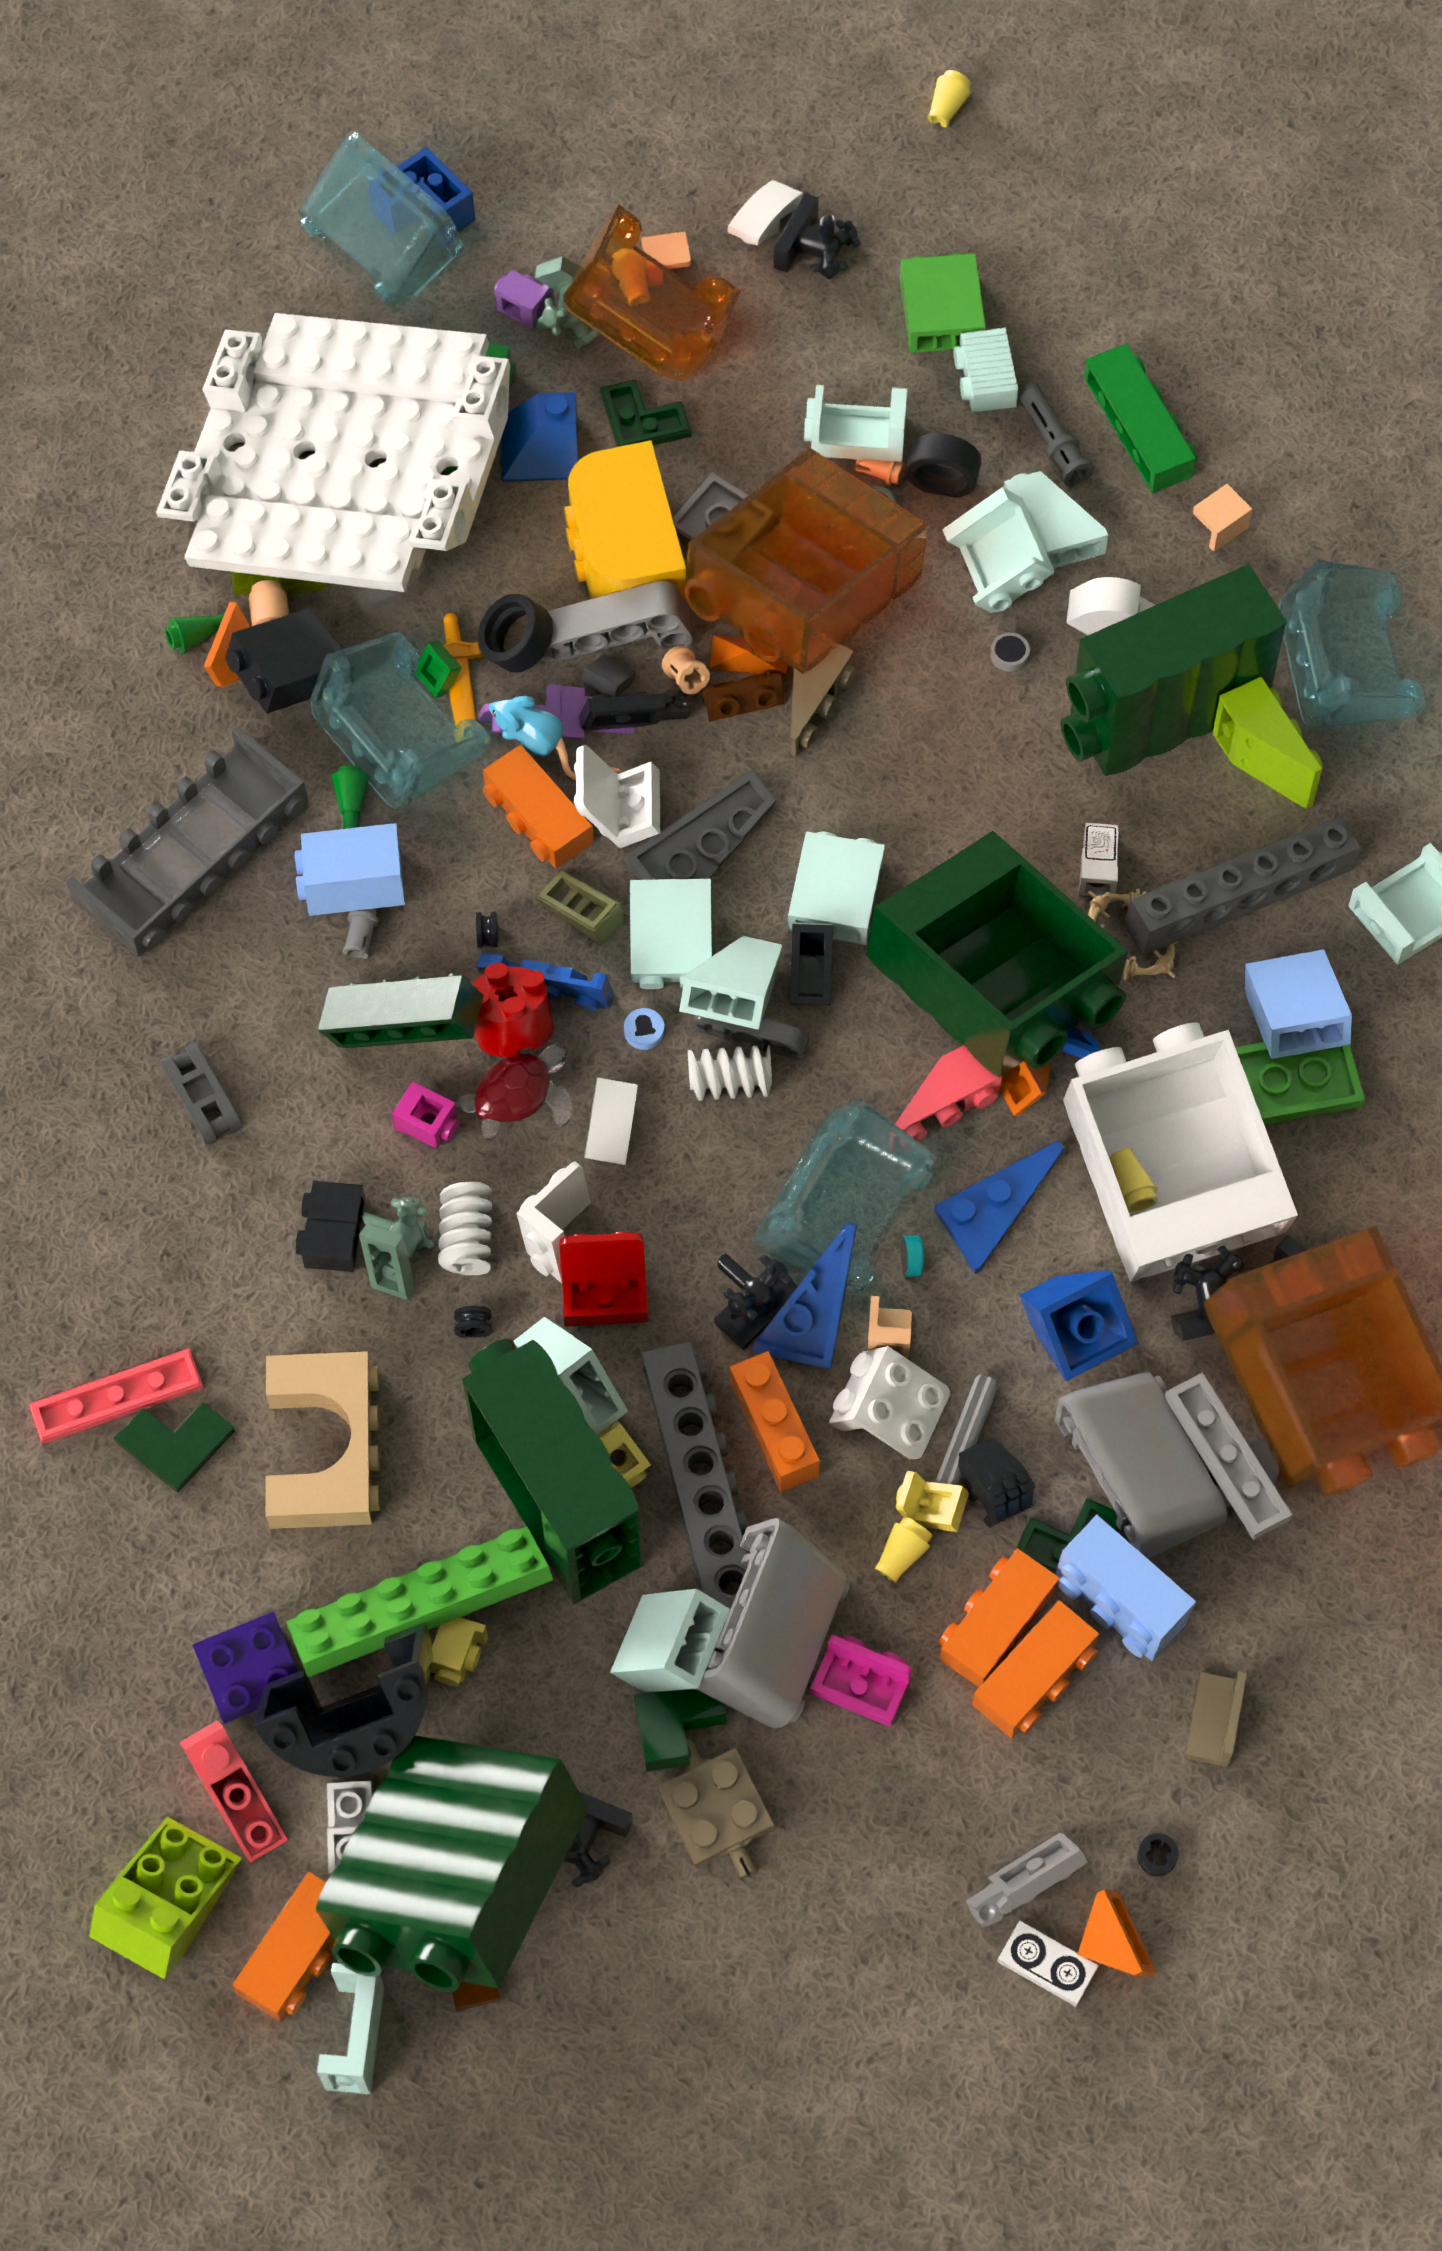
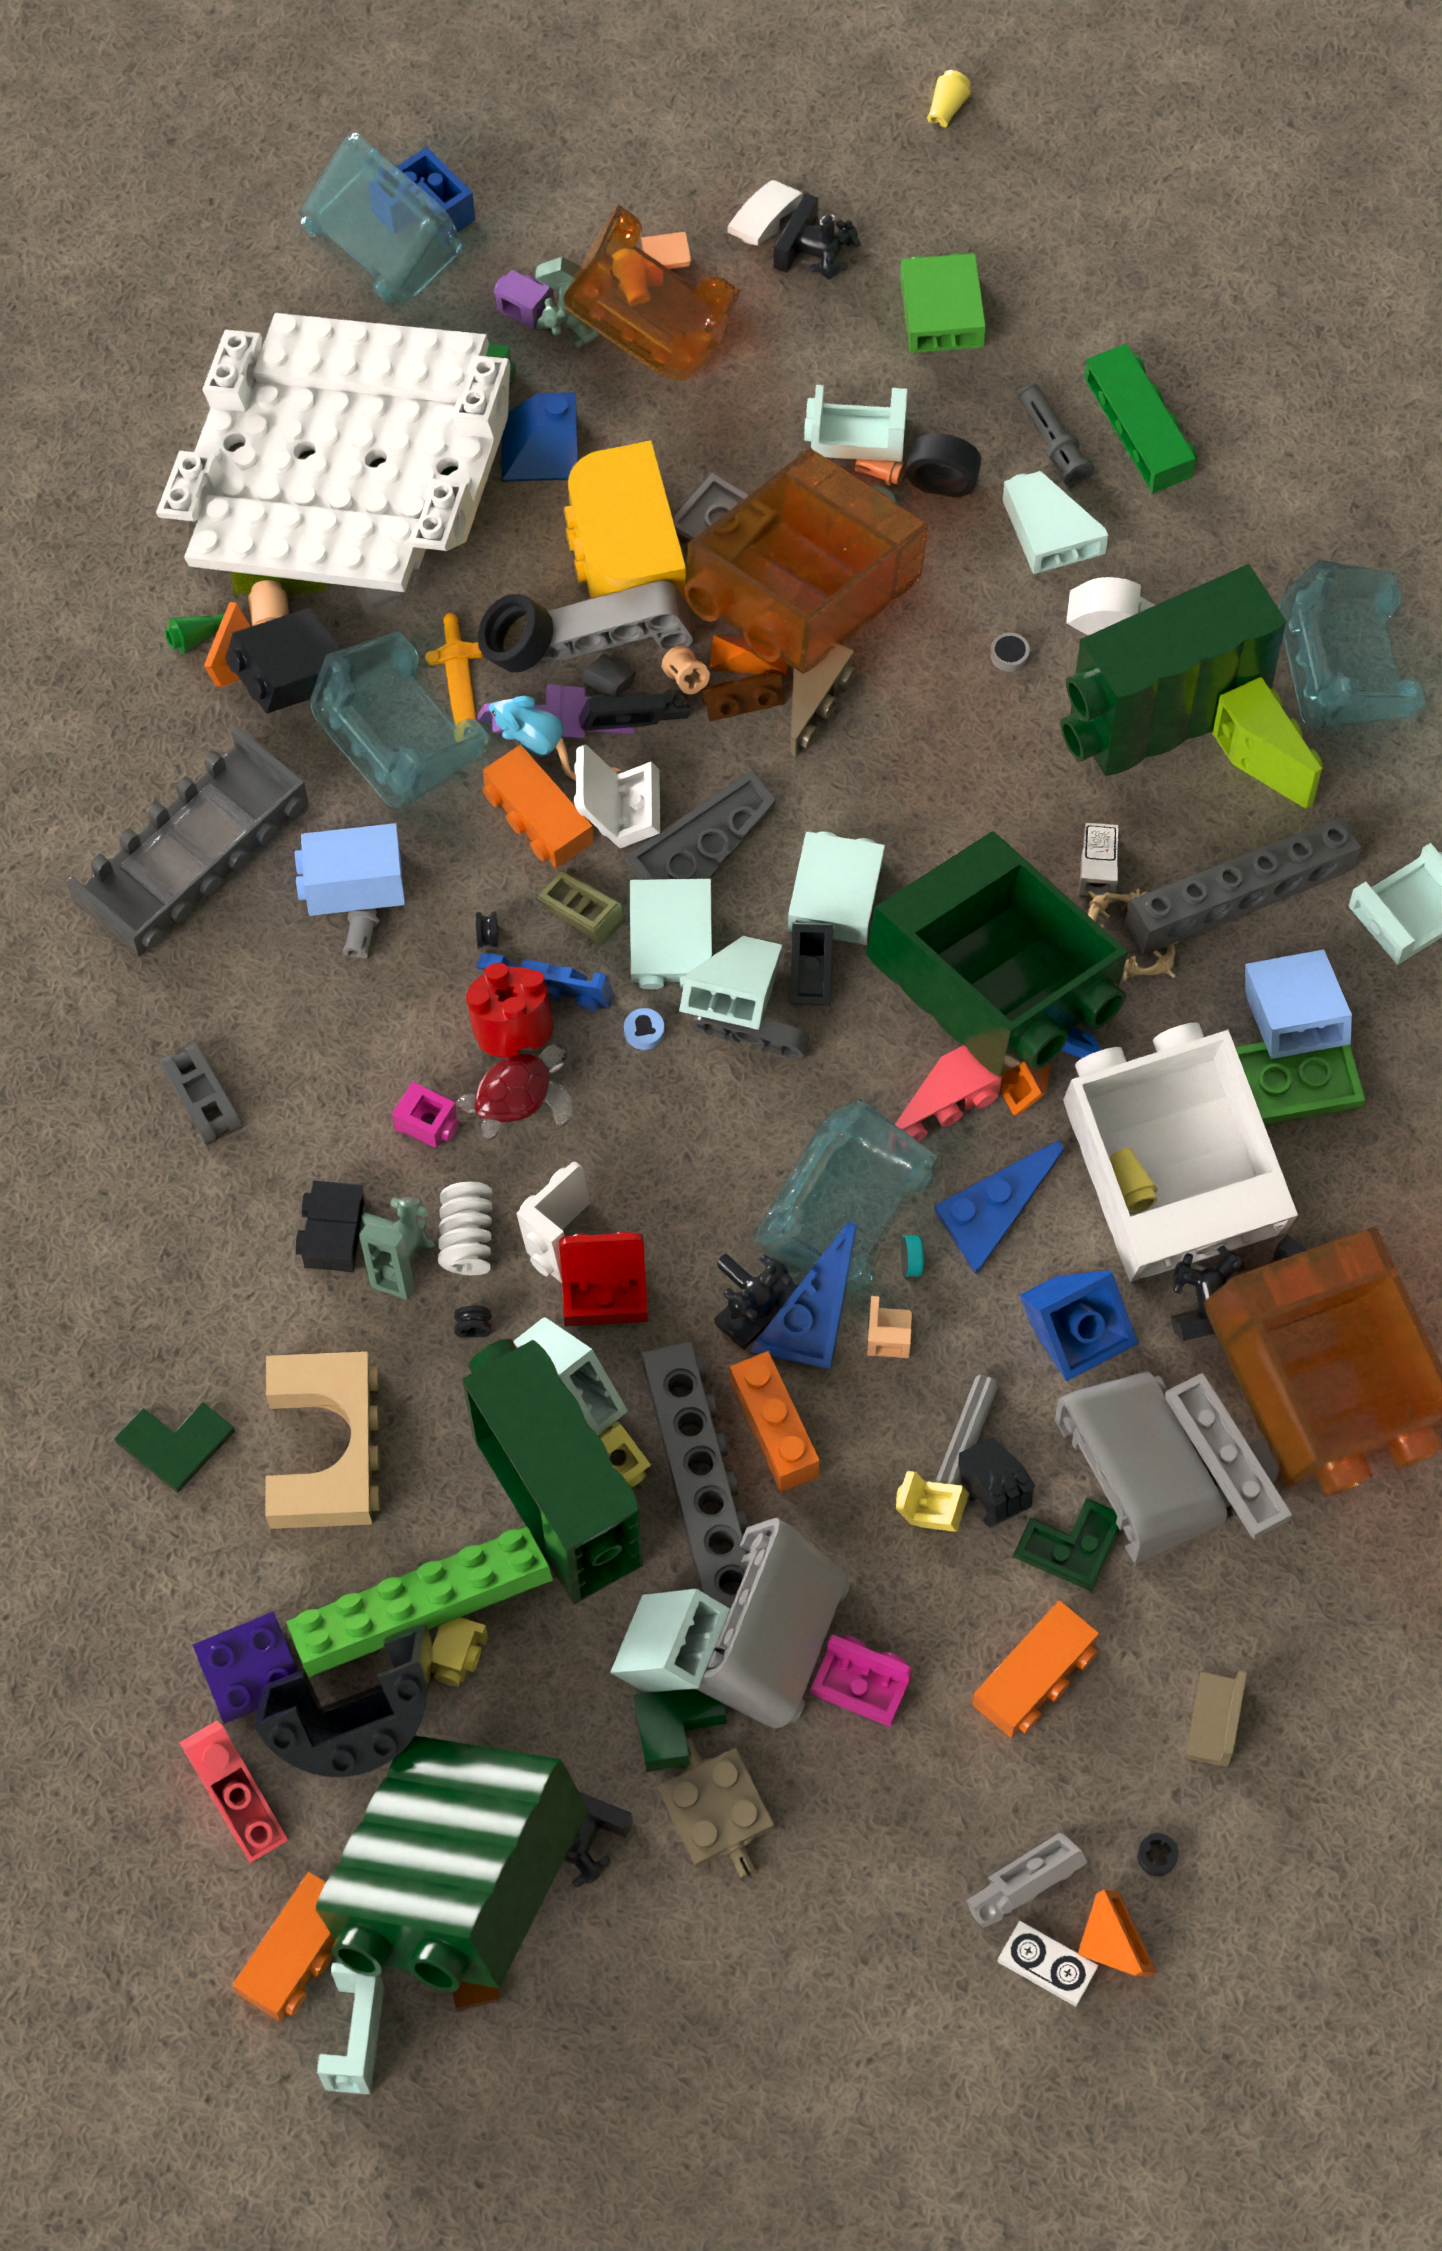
coral tile [29,1348,203,1445] -> none
lime slope [89,1816,242,1979] -> none
brick [318,974,484,1048] -> none
white slope [327,1781,373,1873] -> none
green cone [331,765,370,829] -> none
green tile [413,641,462,698] -> none
white slope [584,1078,638,1165] -> none
dark green tile [600,379,692,447] -> none
white piece [688,1045,772,1101] -> none
white bracket [829,1346,950,1460] -> none
light yellow cone [874,1516,933,1583] -> none
orange brick [939,1548,1060,1687] -> none
light aqua panel [942,487,1055,613] -> none
light aqua brick [954,328,1018,412] -> none
light blue brick [1055,1515,1196,1661] -> none
light nougat panel [1193,484,1252,552] -> none

